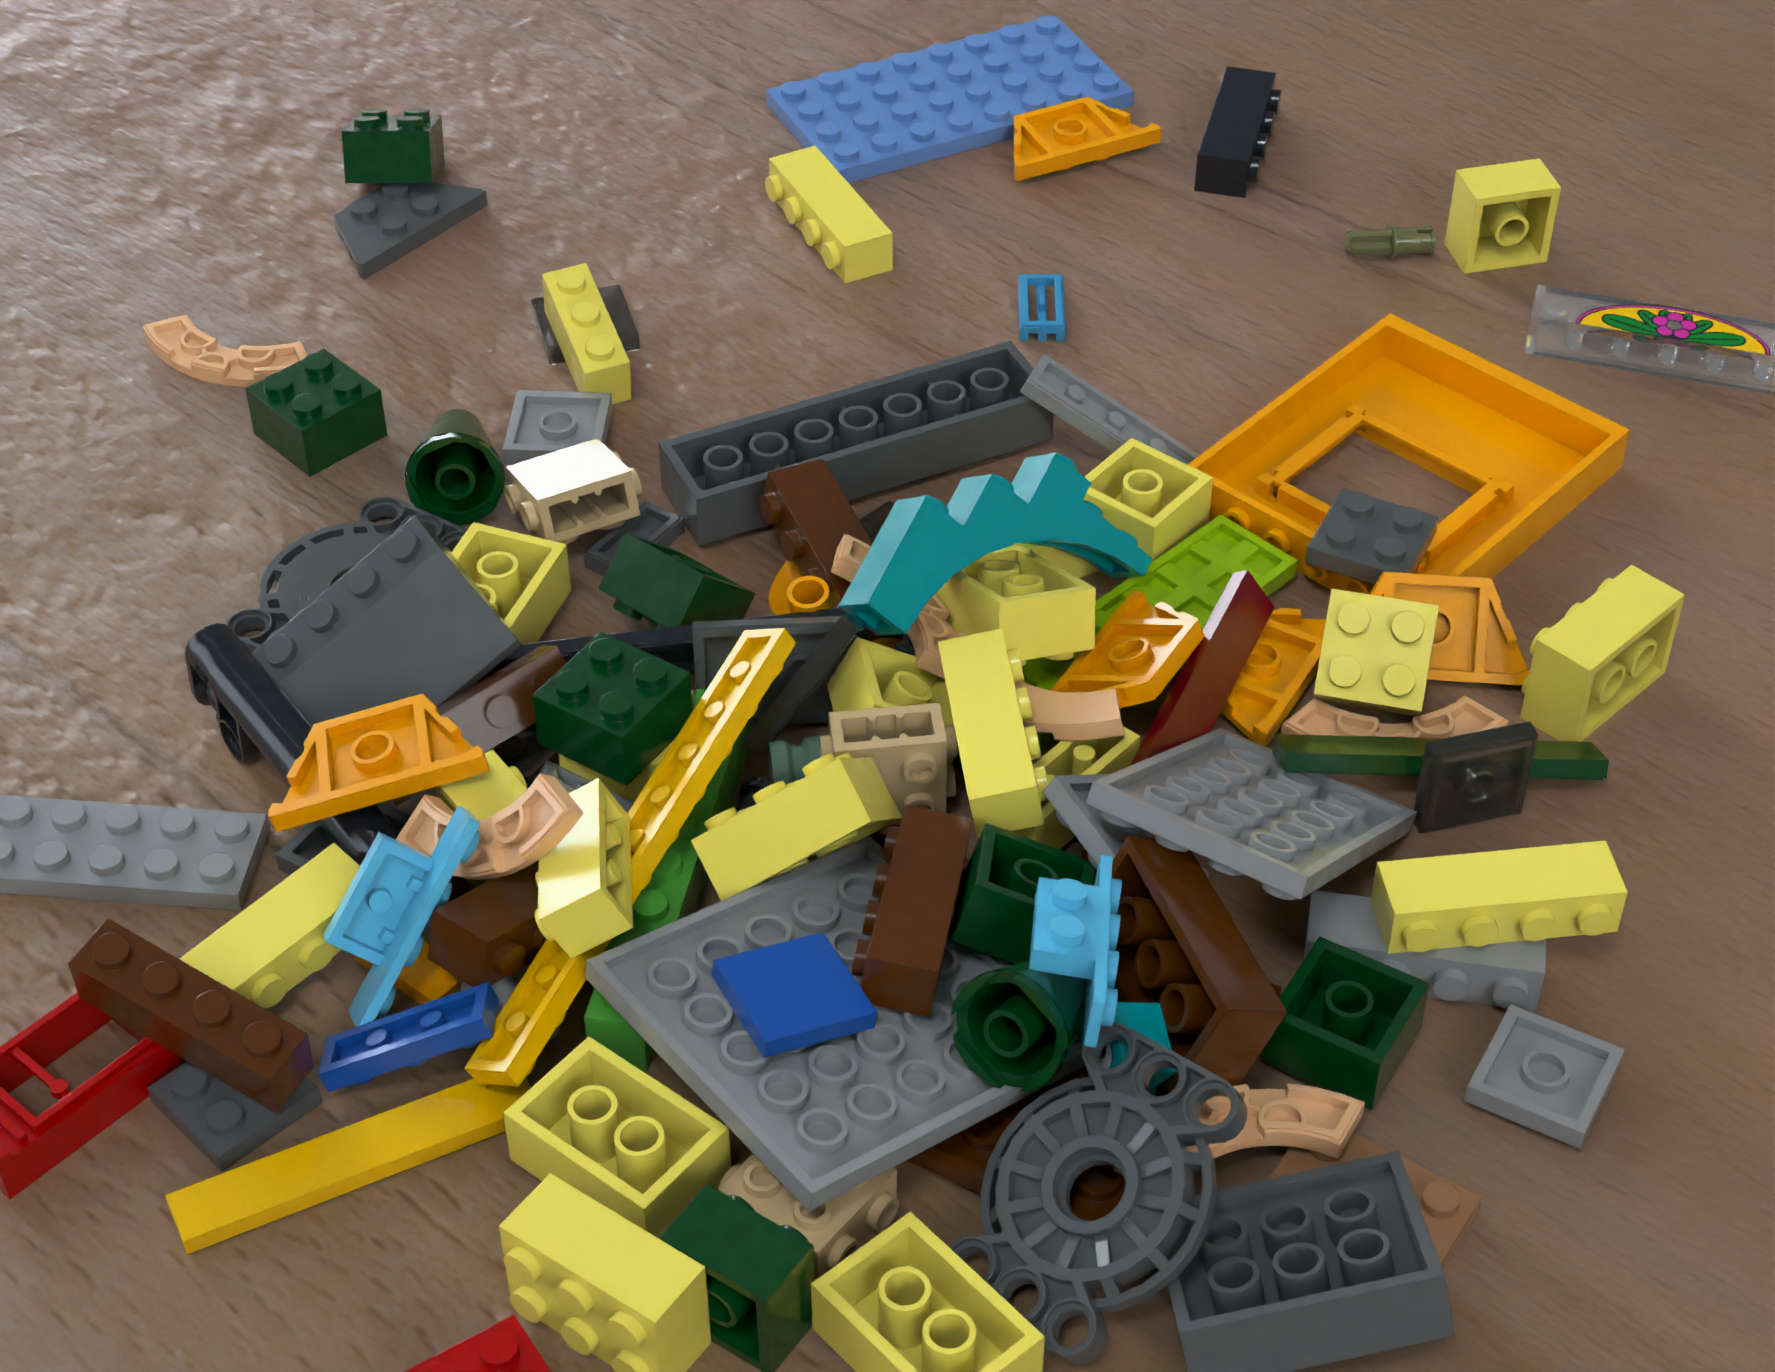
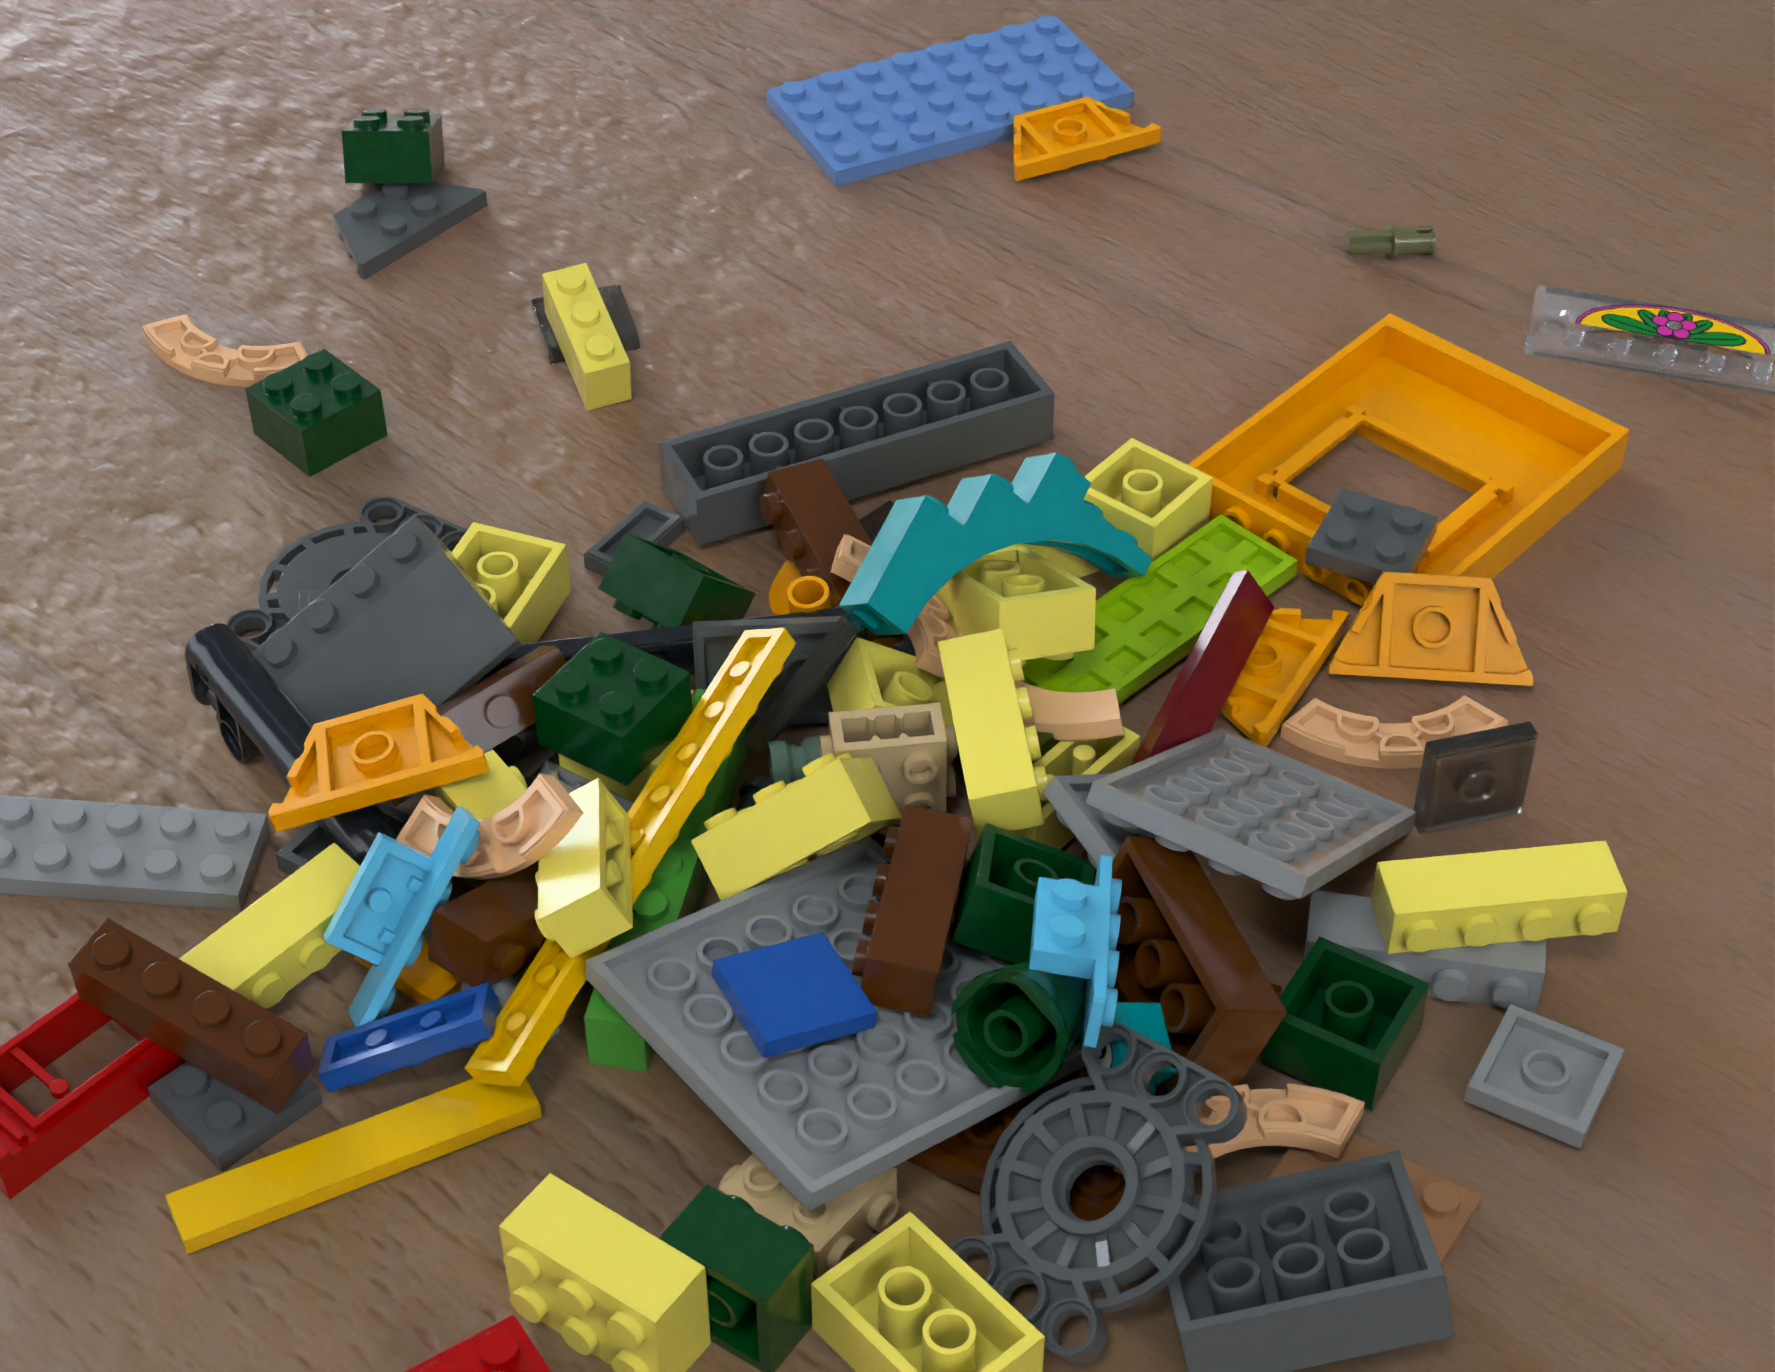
dark green cone [405,409,505,526] -> none
light grey plate [502,390,613,464] -> none
light yellow brick [503,1036,731,1238] -> none
tan brick [504,438,642,544] -> none
light yellow brick [765,146,893,284] -> none
dark azure tile [1018,274,1066,341] -> none
light grey tile [1019,354,1199,464] -> none
light orange wing [1051,590,1205,709] -> none
black brick [1194,66,1281,198] -> none
dark green tile [1272,734,1609,780] -> none
light yellow brick [1314,589,1439,716] -> none
light yellow brick [1445,158,1561,274] -> none
light yellow brick [1520,565,1685,742] -> none

